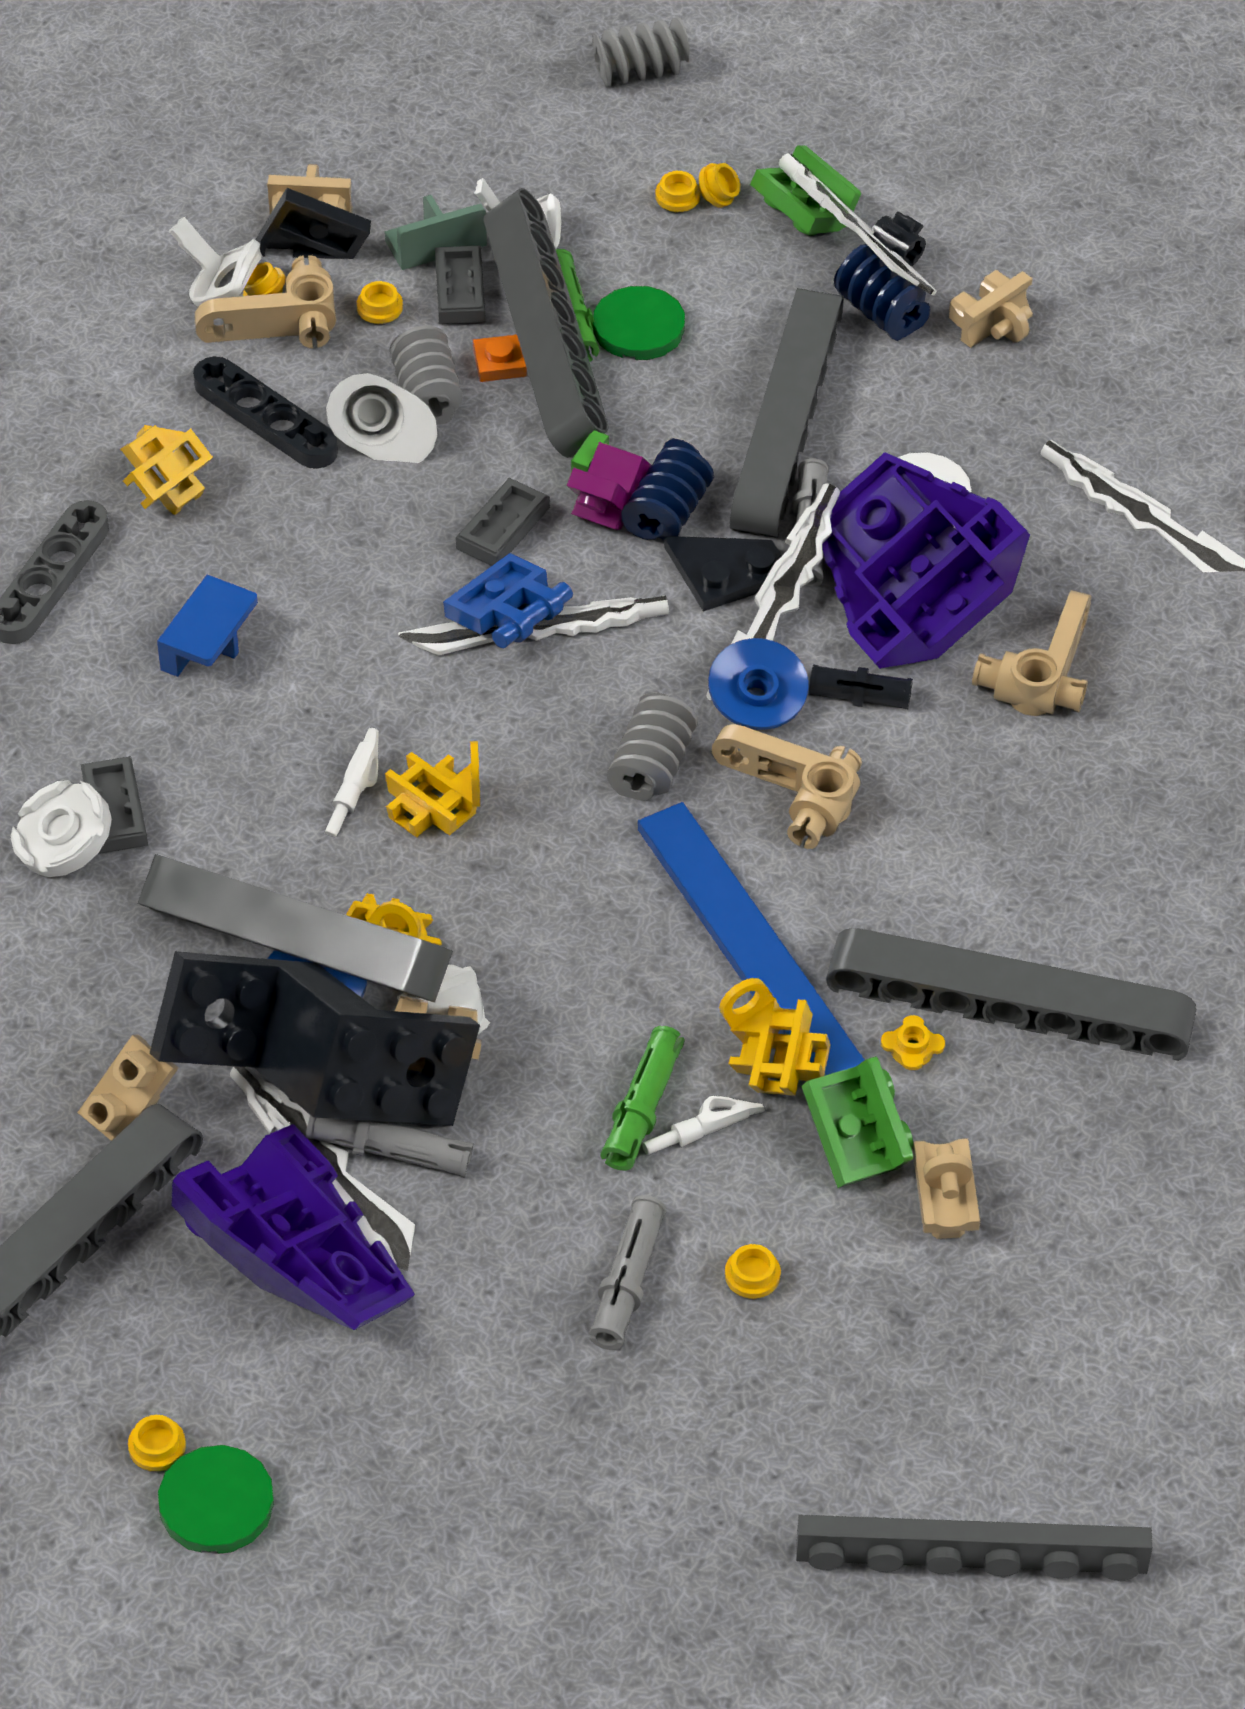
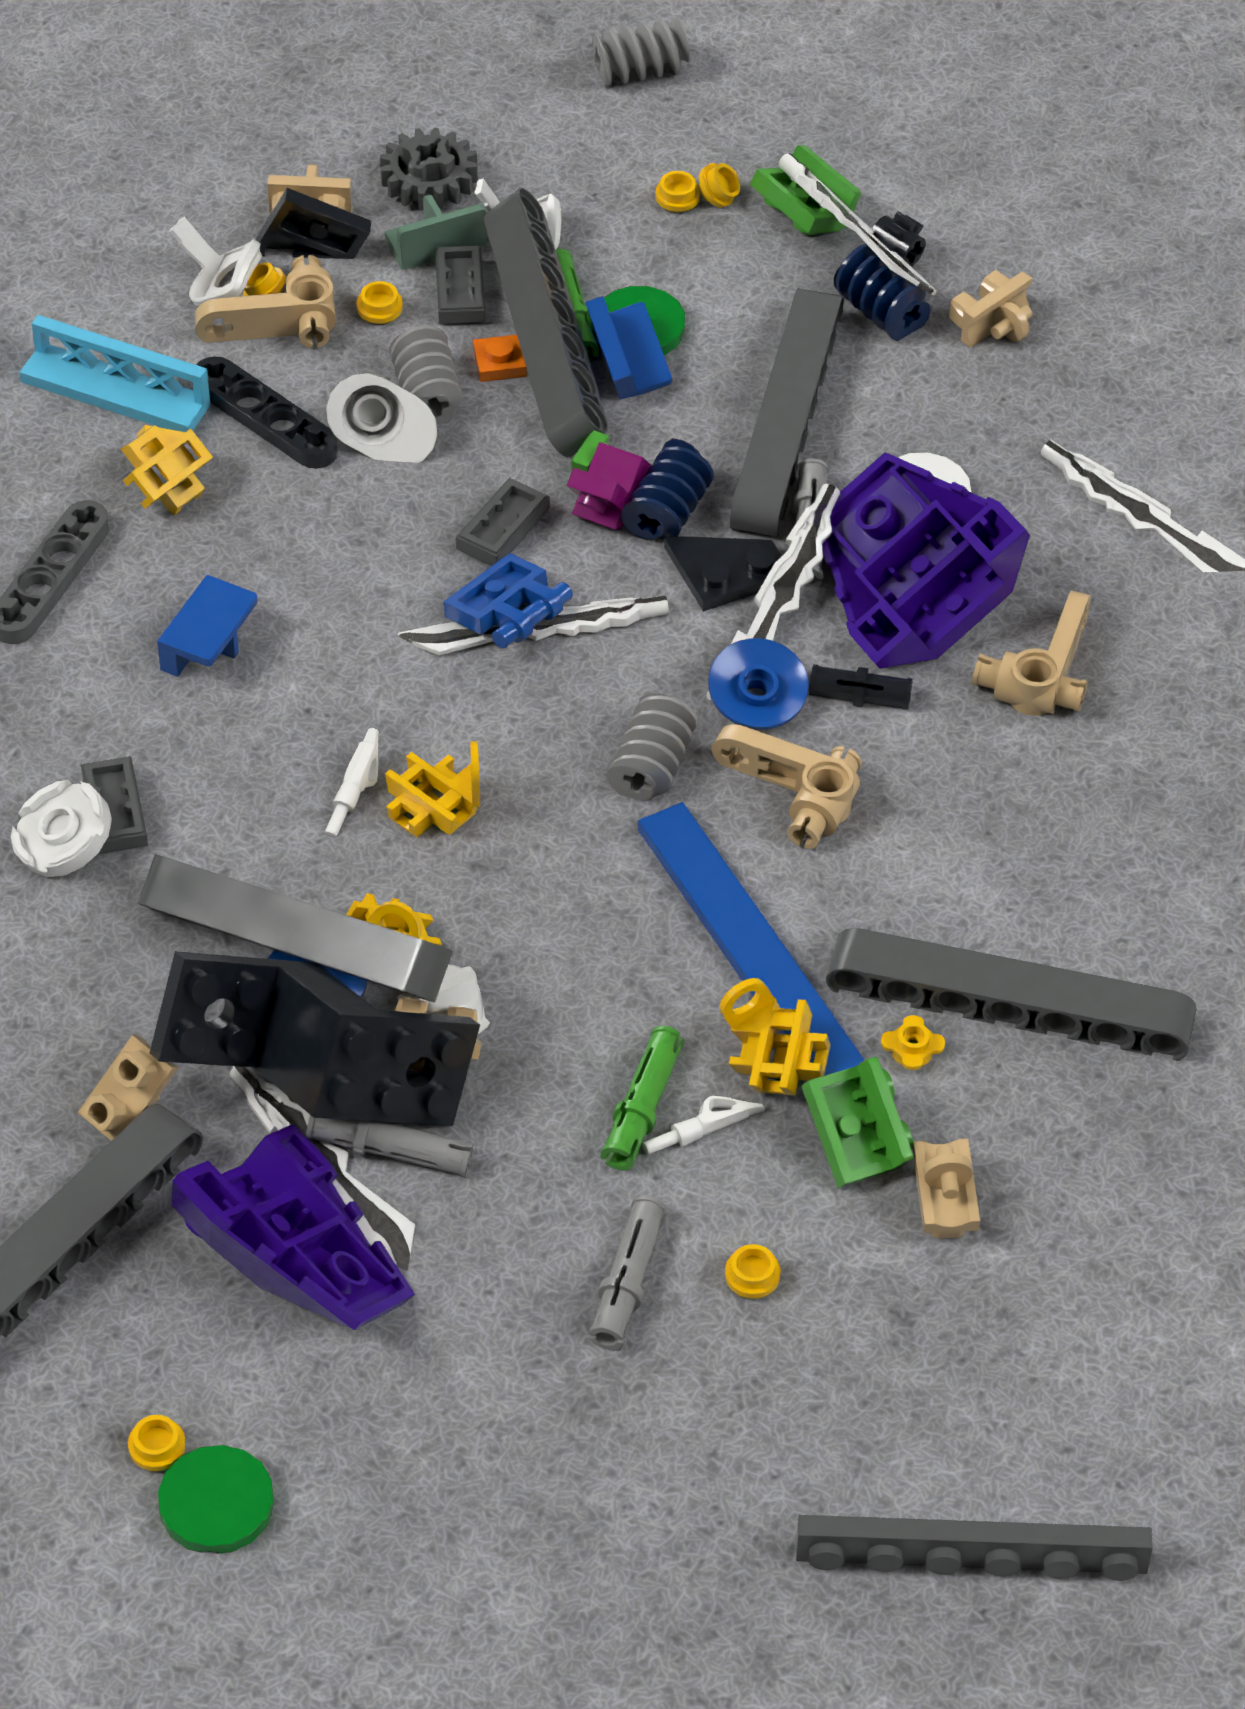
none -> medium azure fence [19,315,210,432]
none -> dark grey gear [380,128,478,210]
none -> blue panel [585,296,673,400]

